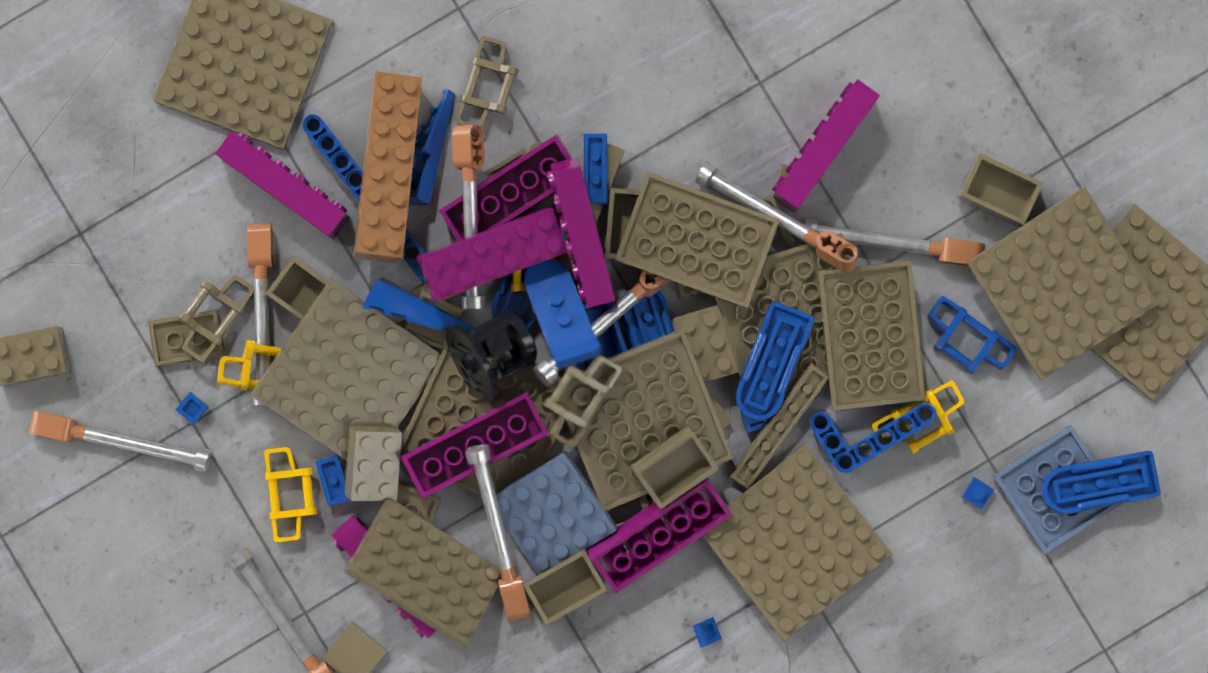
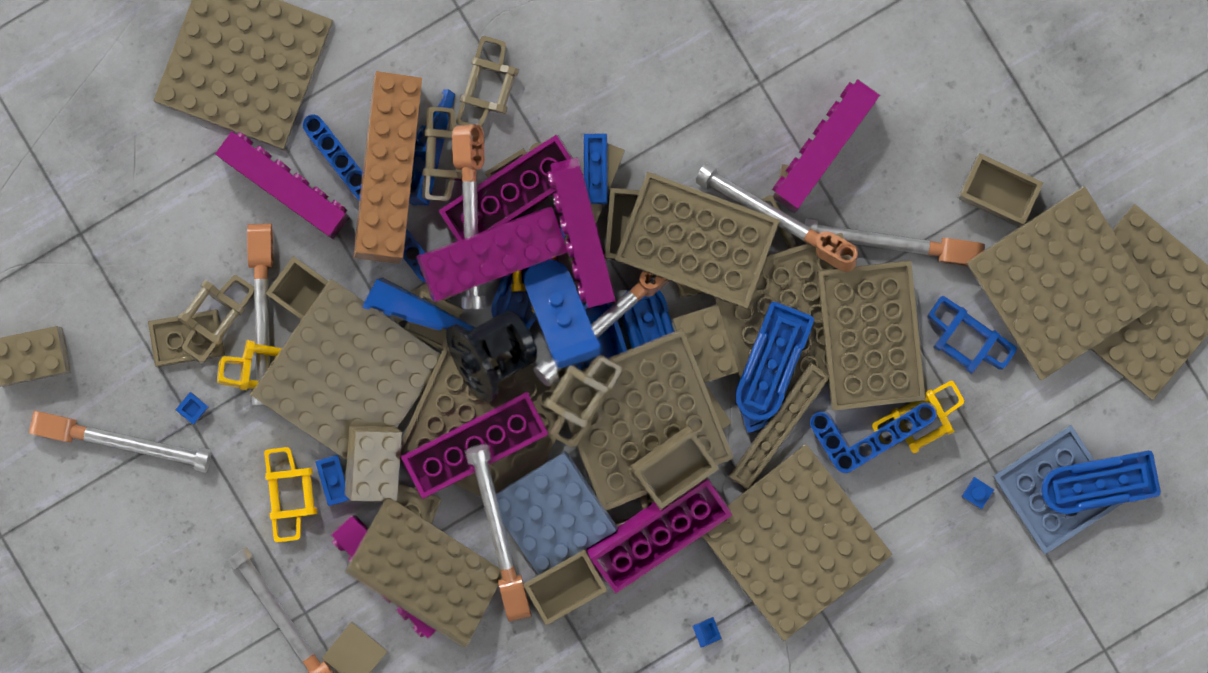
none -> dark tan bar [422,106,462,202]

